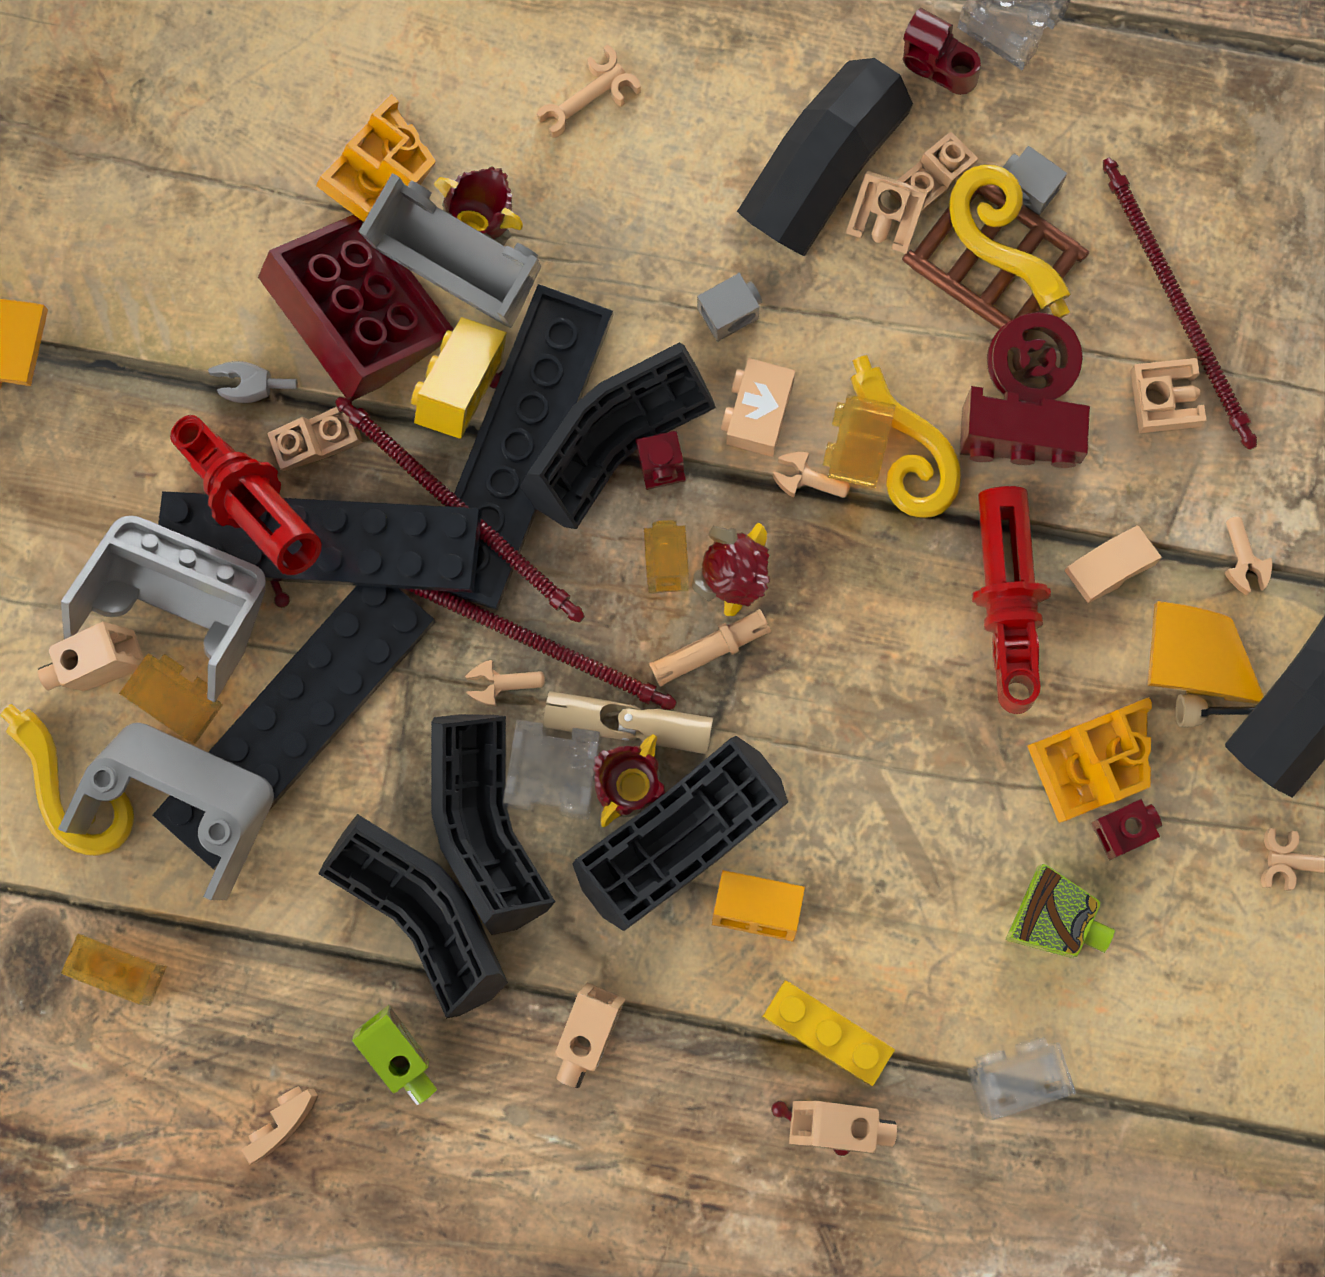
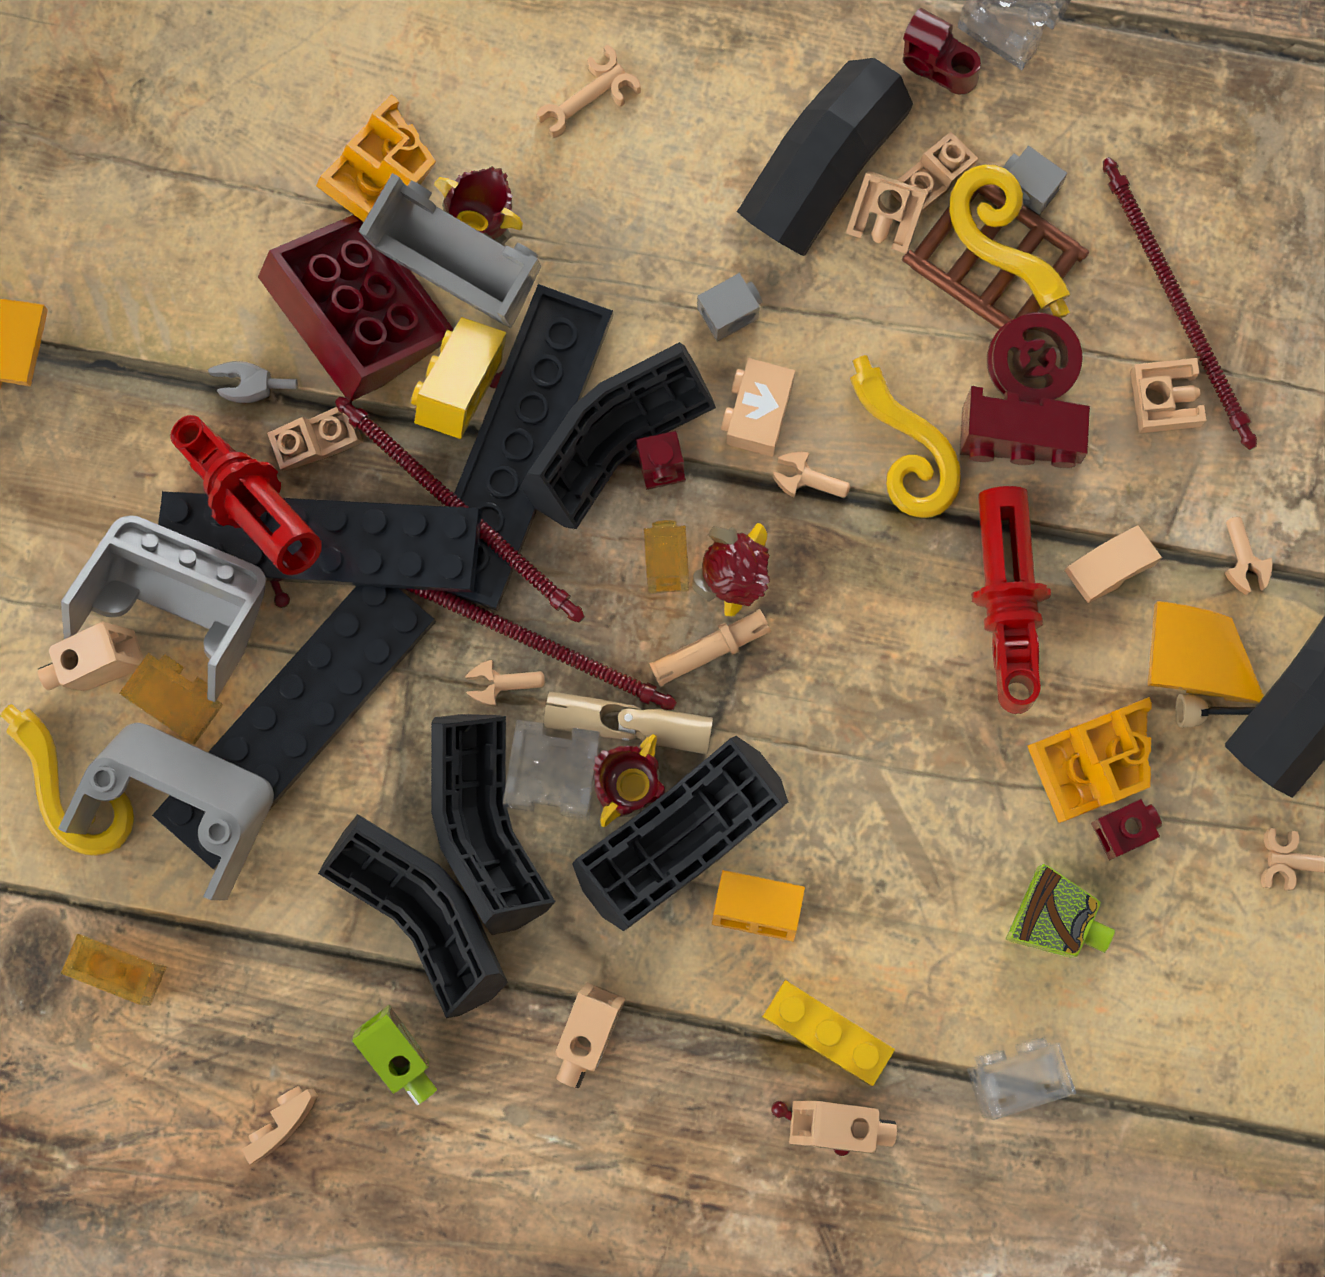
clear yellow brick [822,394,896,489] -> none

